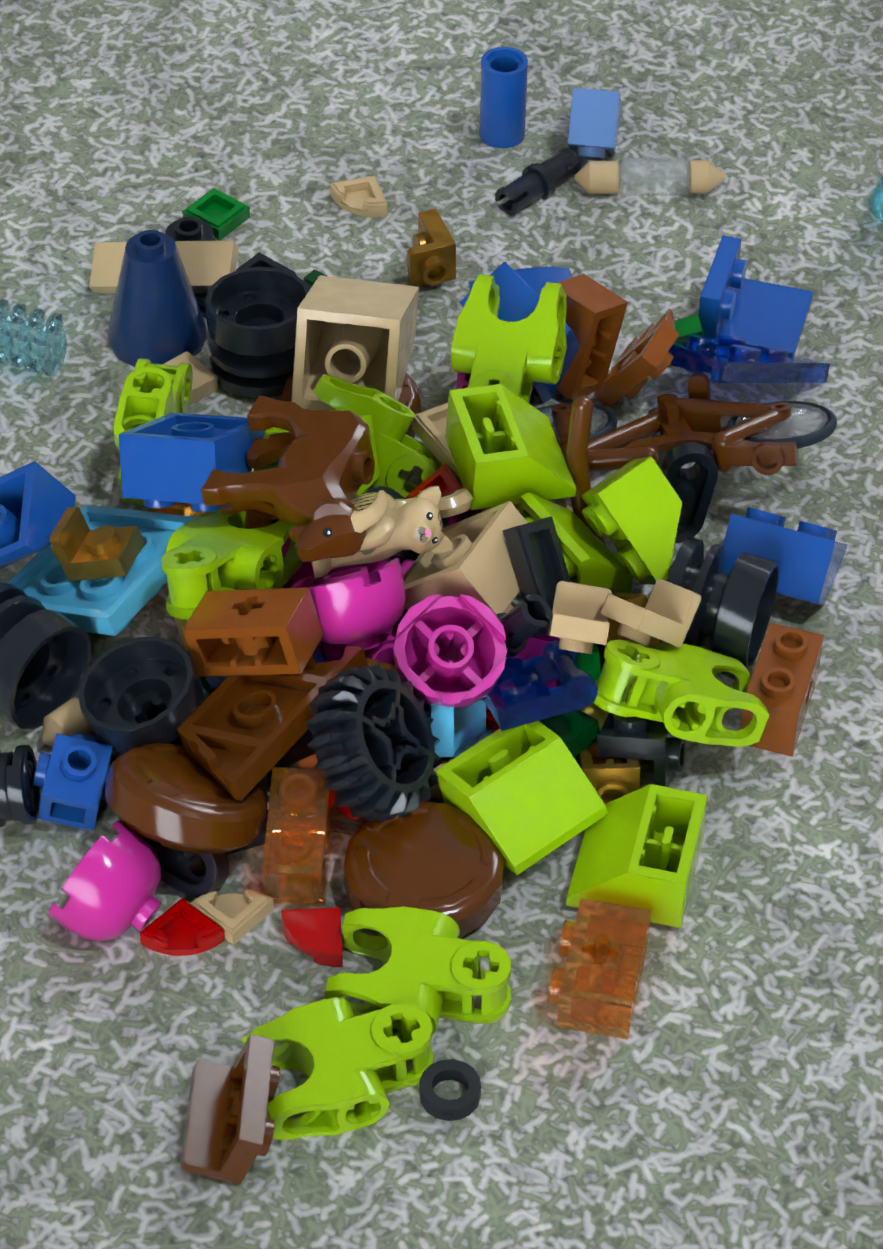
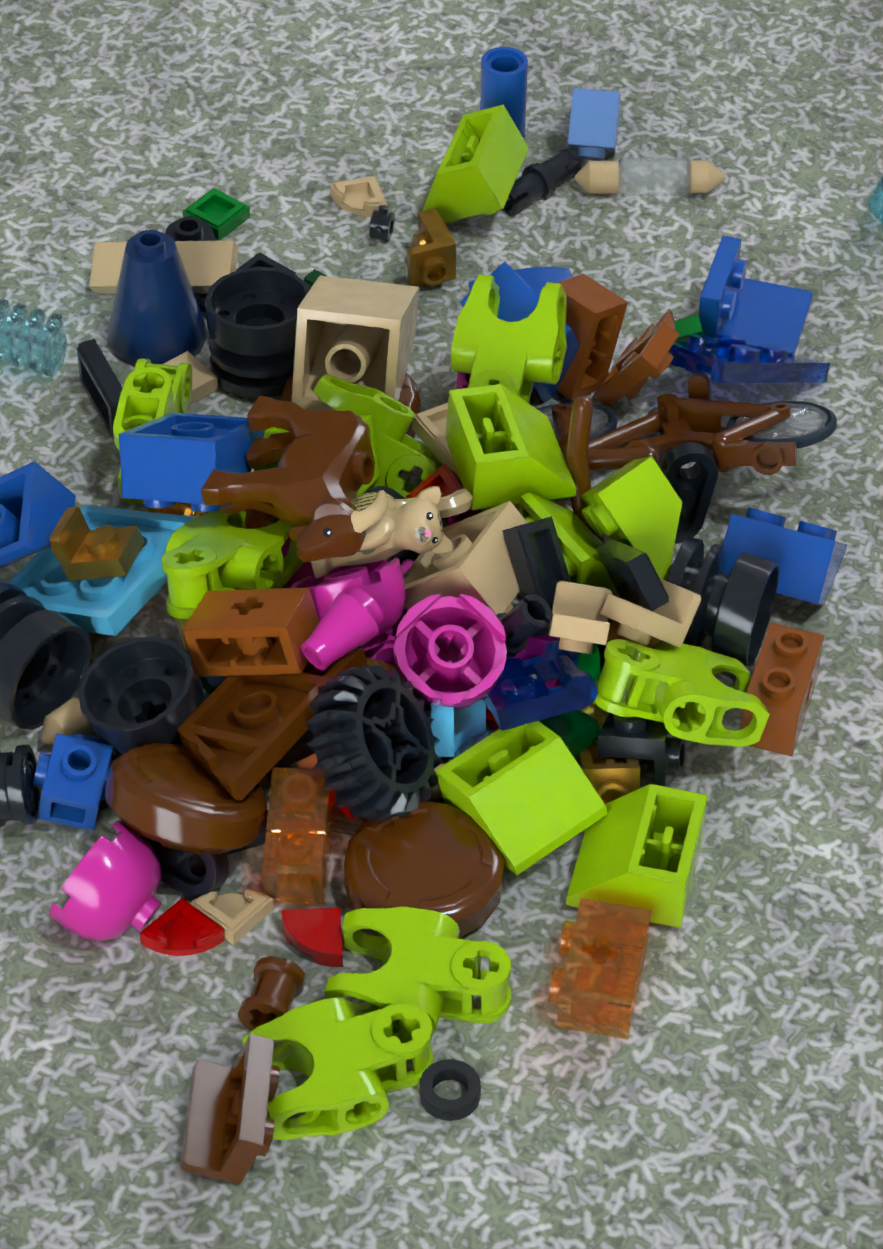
none -> black tile [77,339,122,441]
none -> reddish brown bush [238,956,306,1031]
none -> dark pink cone [301,588,385,670]
none -> black piece [369,205,395,241]
none -> lime slope [422,105,529,224]
none -> black tile [595,539,669,611]

